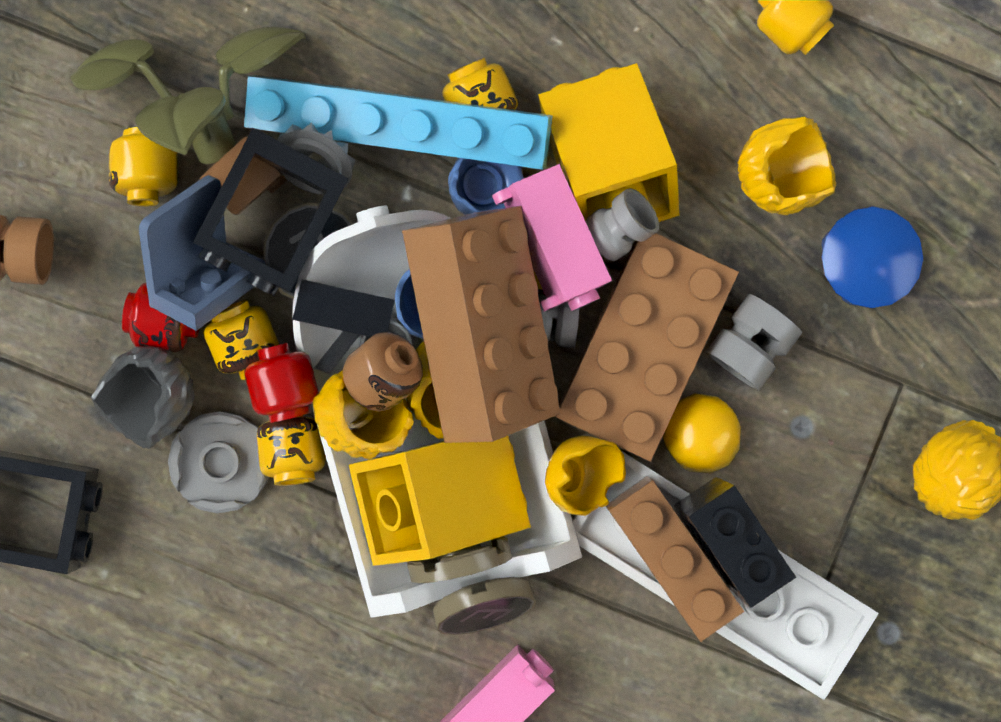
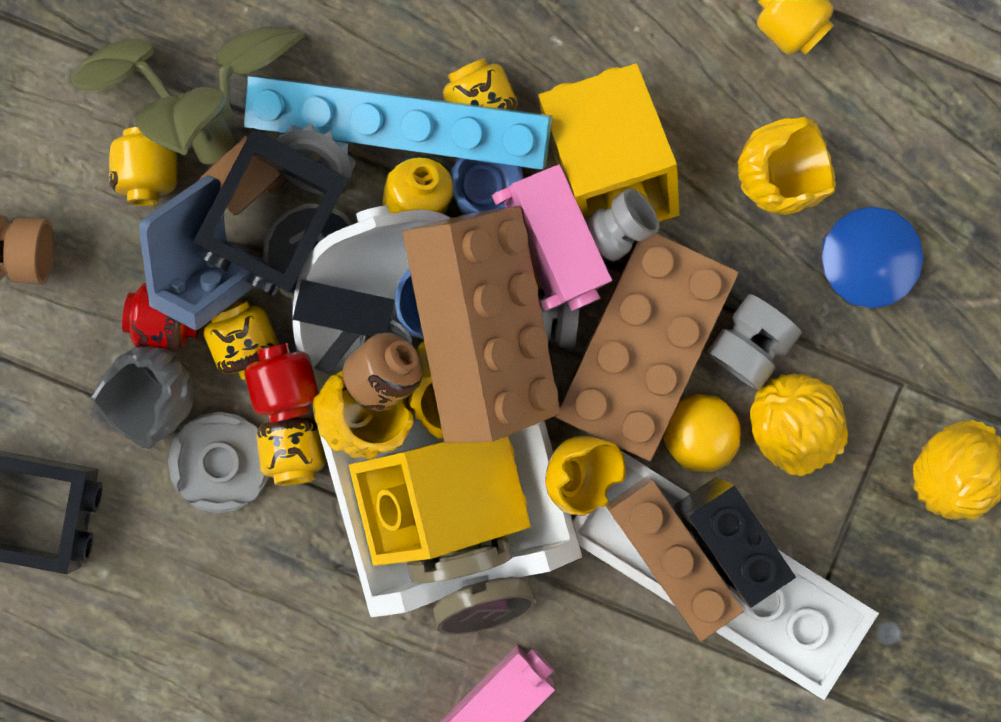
none -> yellow head [382,155,454,215]
none -> yellow hair [750,373,849,476]

